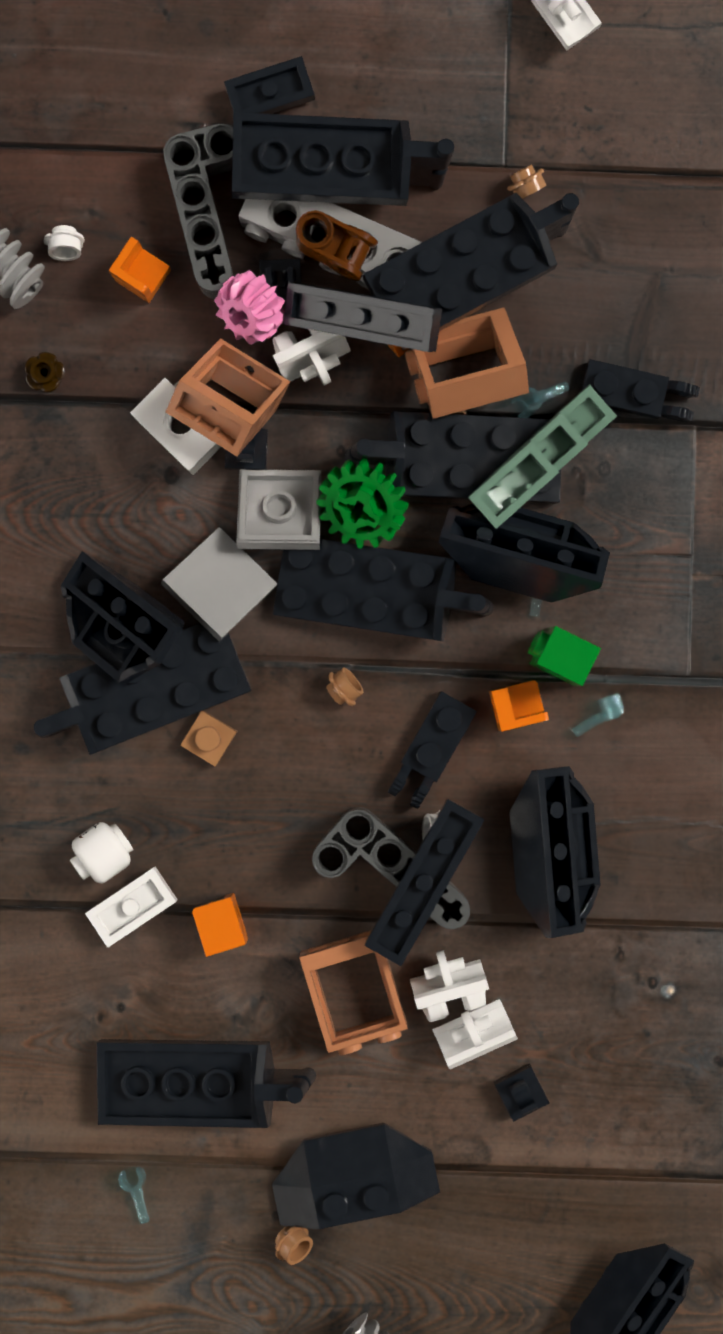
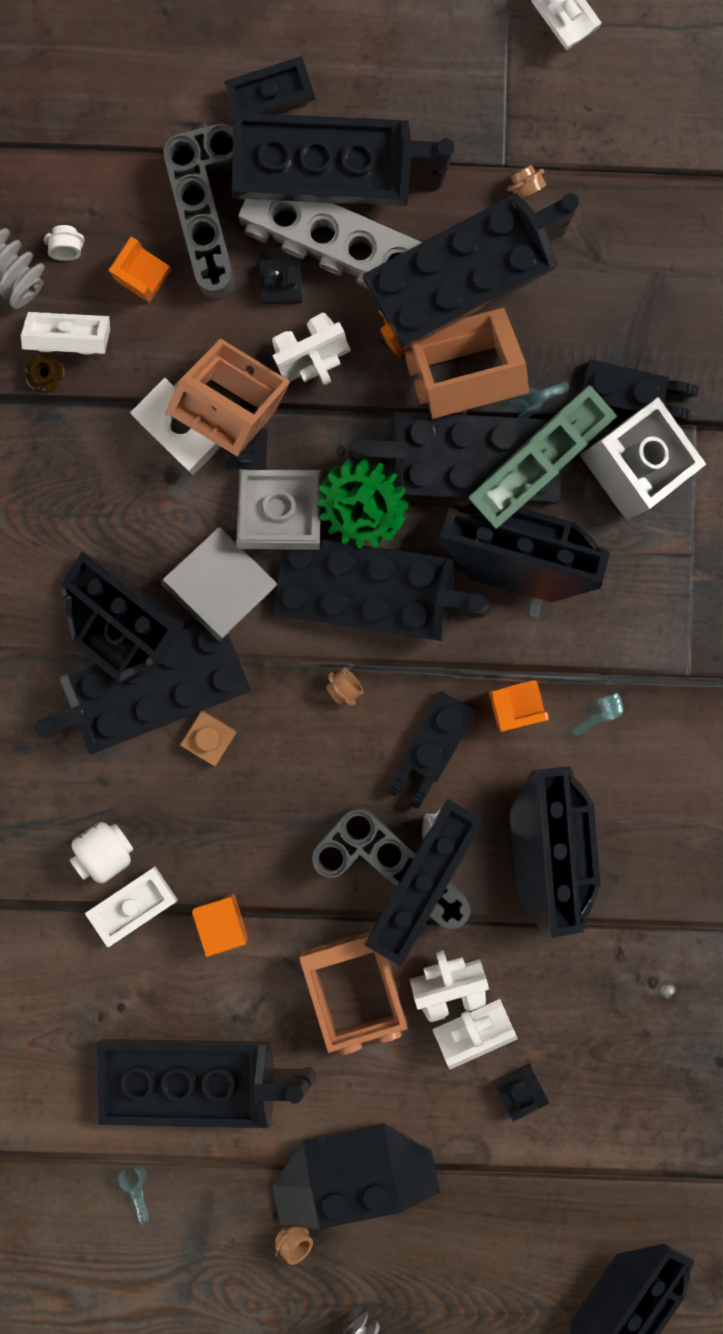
bright pink gear [214,270,285,345] -> none
black plate [283,282,442,352] -> none
reddish brown piece [296,210,378,281] -> none
green brick [527,626,601,686] -> none
none -> white plate [21,312,110,355]
none -> light grey slope [579,397,706,521]

